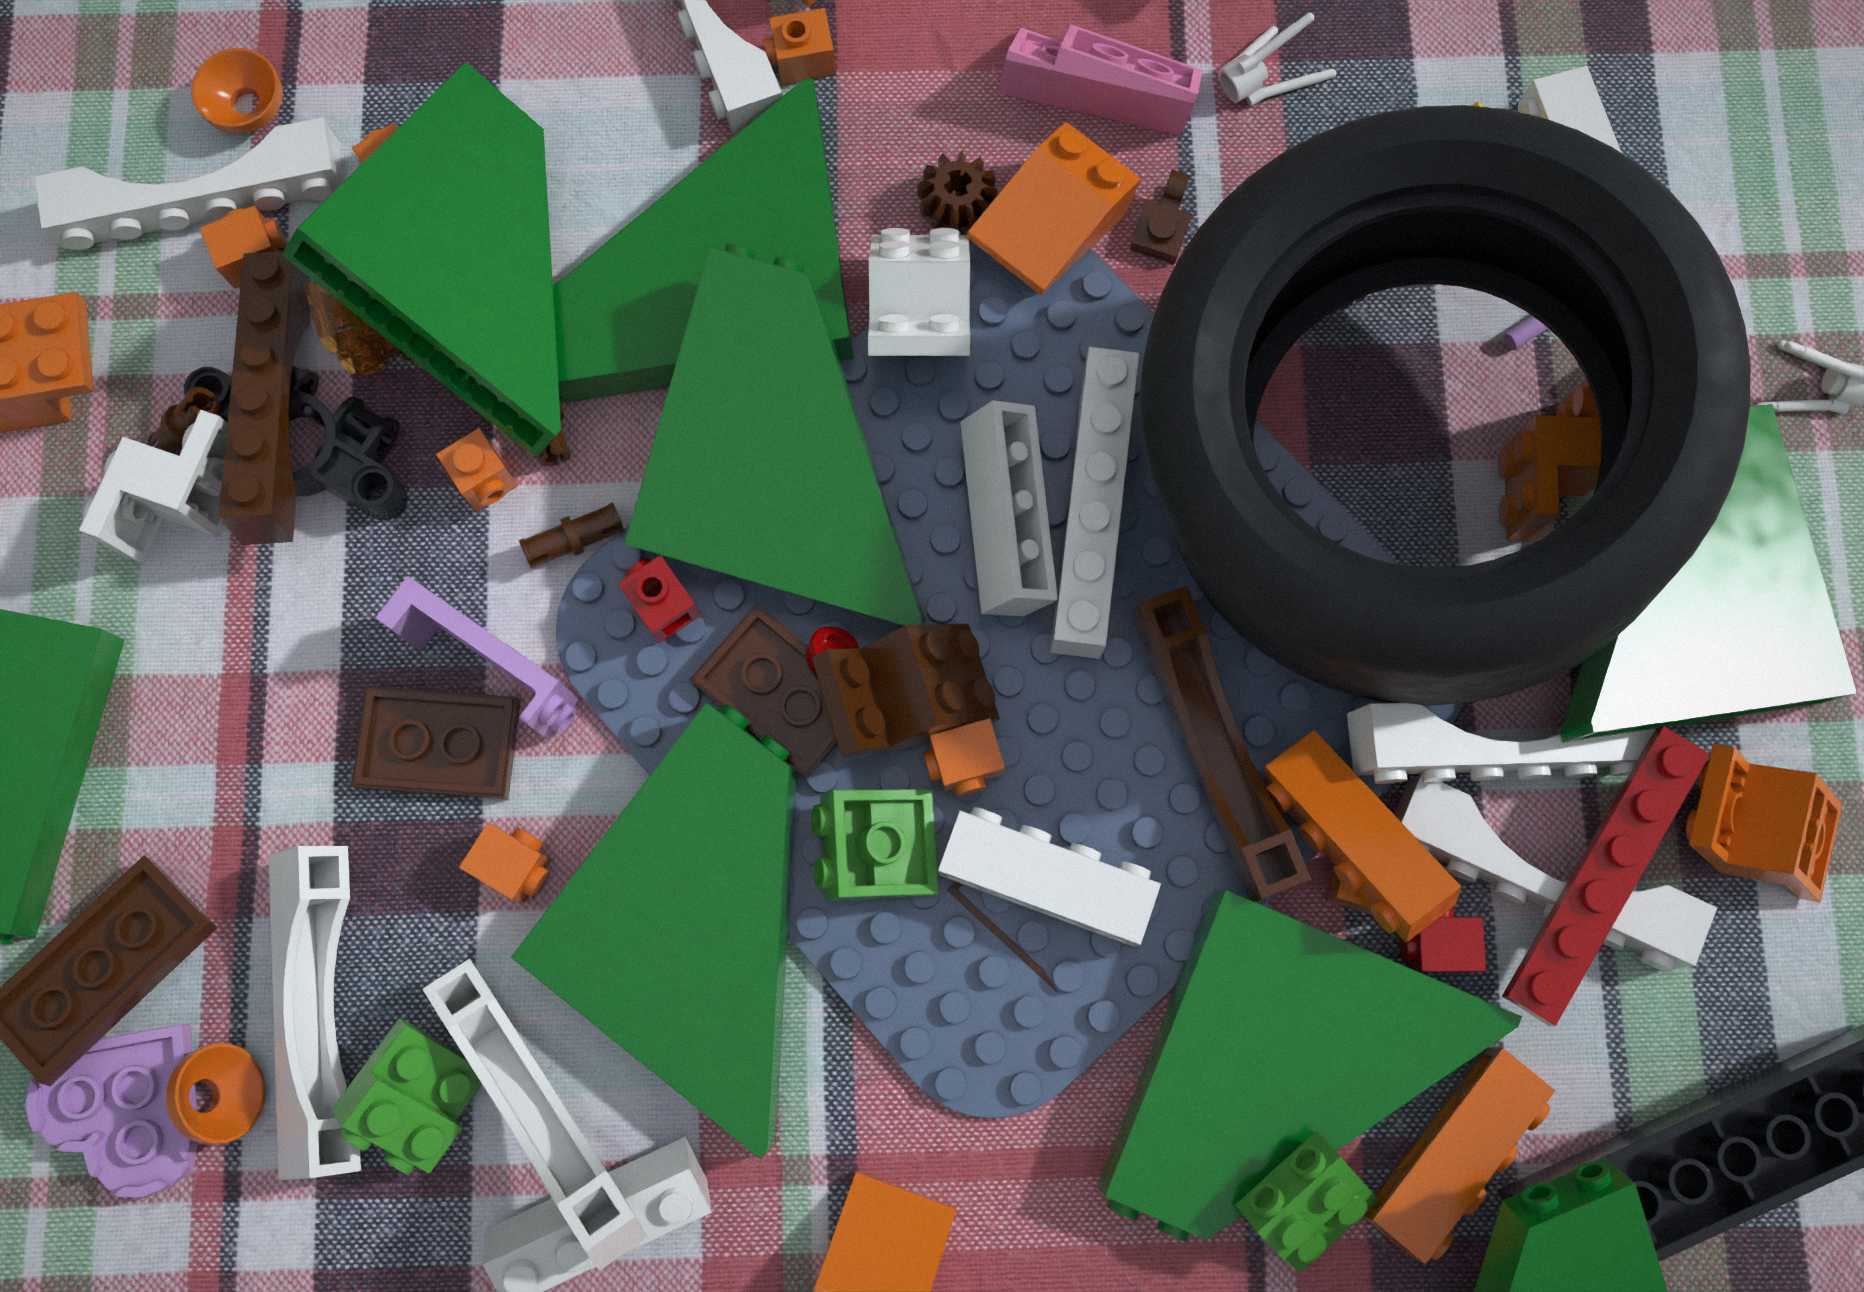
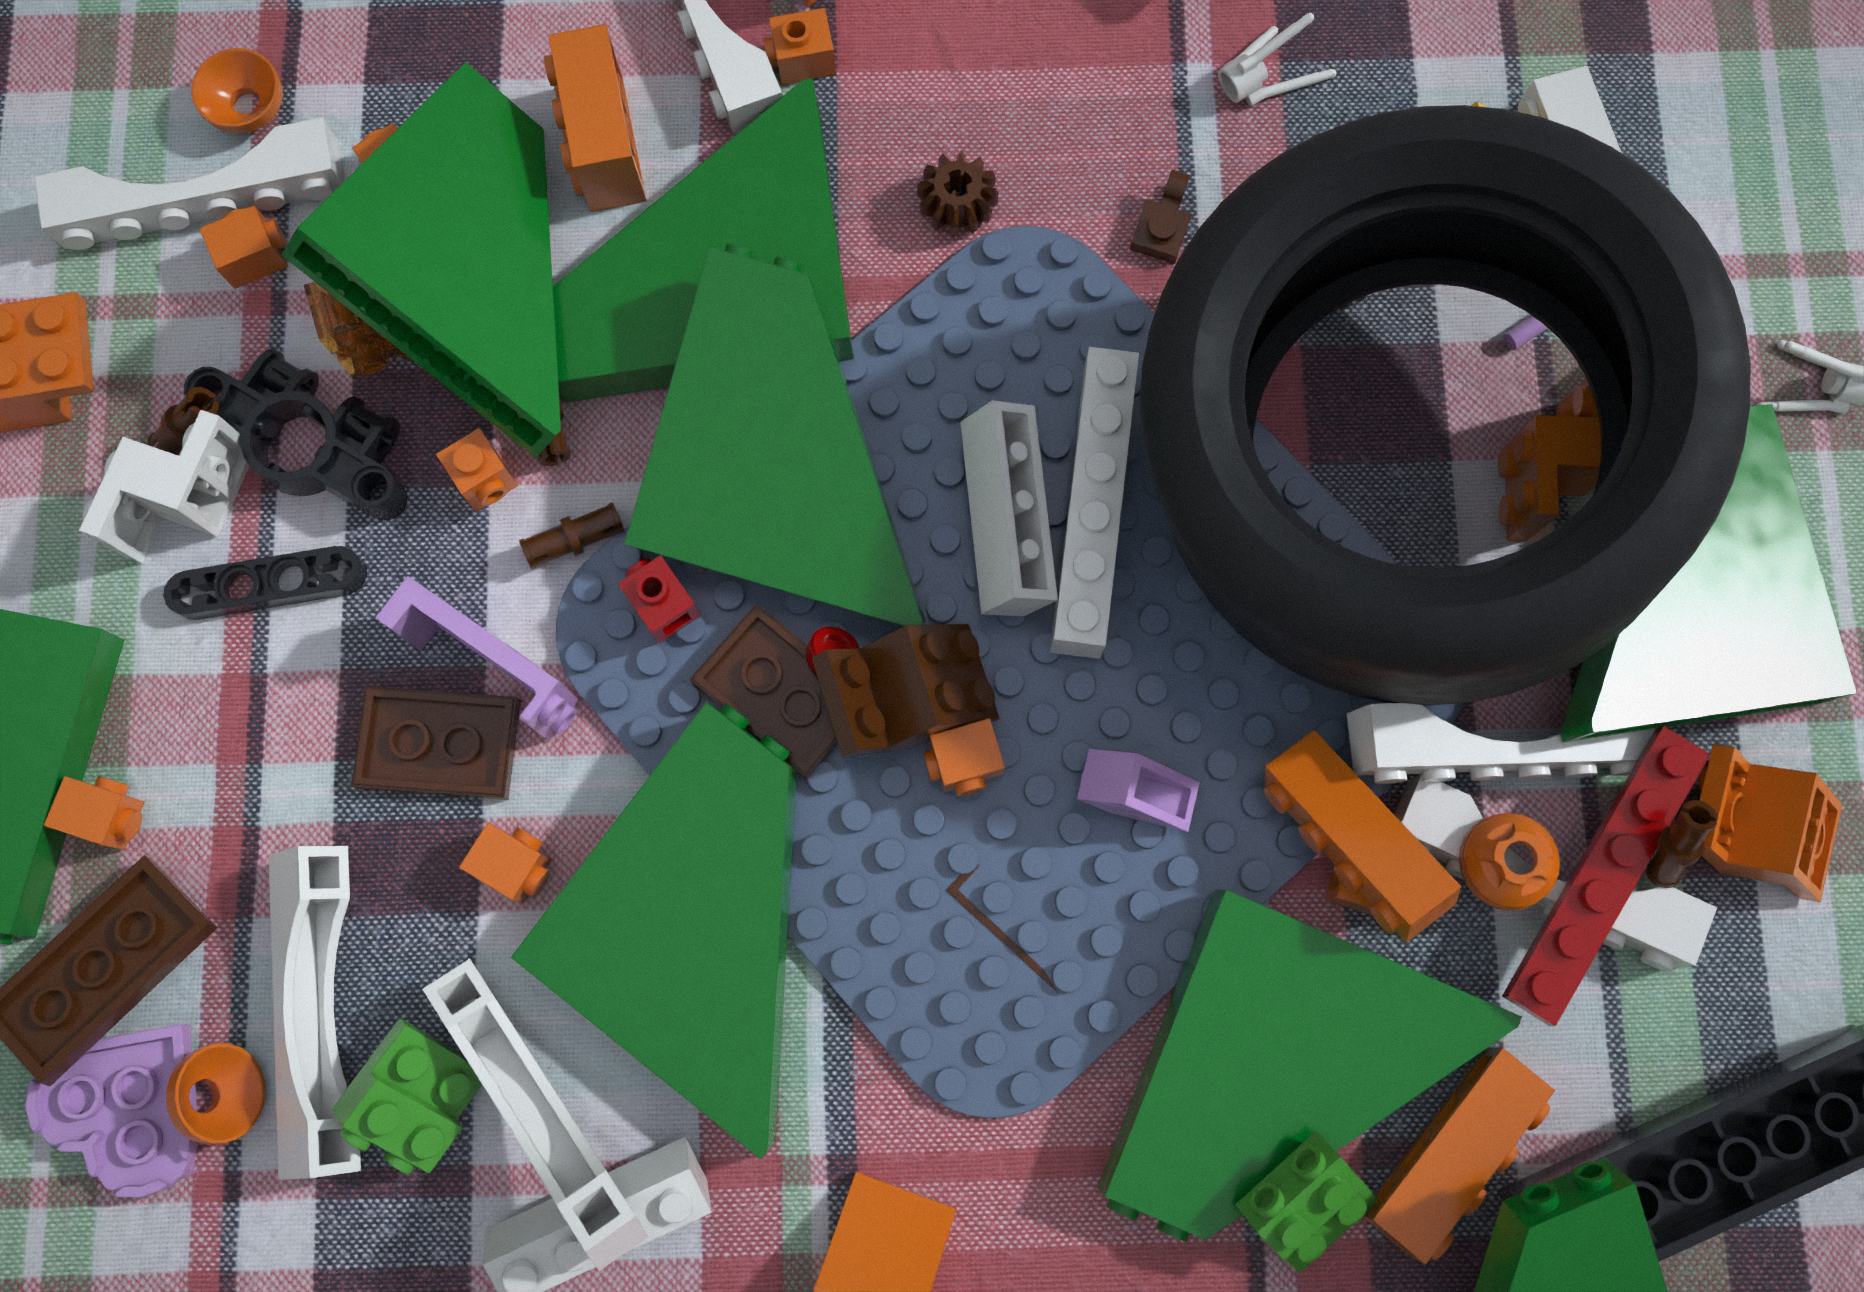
reddish brown arch [219,251,312,545] -> none
bright green plate [811,789,939,901] -> none
white bracket [868,228,970,356] -> none
white brick [938,807,1161,947] -> none
orange slope [966,122,1141,296] -> none
bright pink slope [998,25,1203,136] -> none
reddish brown arch [1132,585,1312,902] -> none
red brick [1399,908,1486,973] -> none
none -> orange brick [43,776,145,850]
none -> black beam [163,546,367,620]
none -> orange brick [544,24,647,212]
none -> lavender slope [1077,749,1200,832]
none -> orange piece [1459,813,1560,910]
none -> reddish brown pin [1646,800,1718,888]

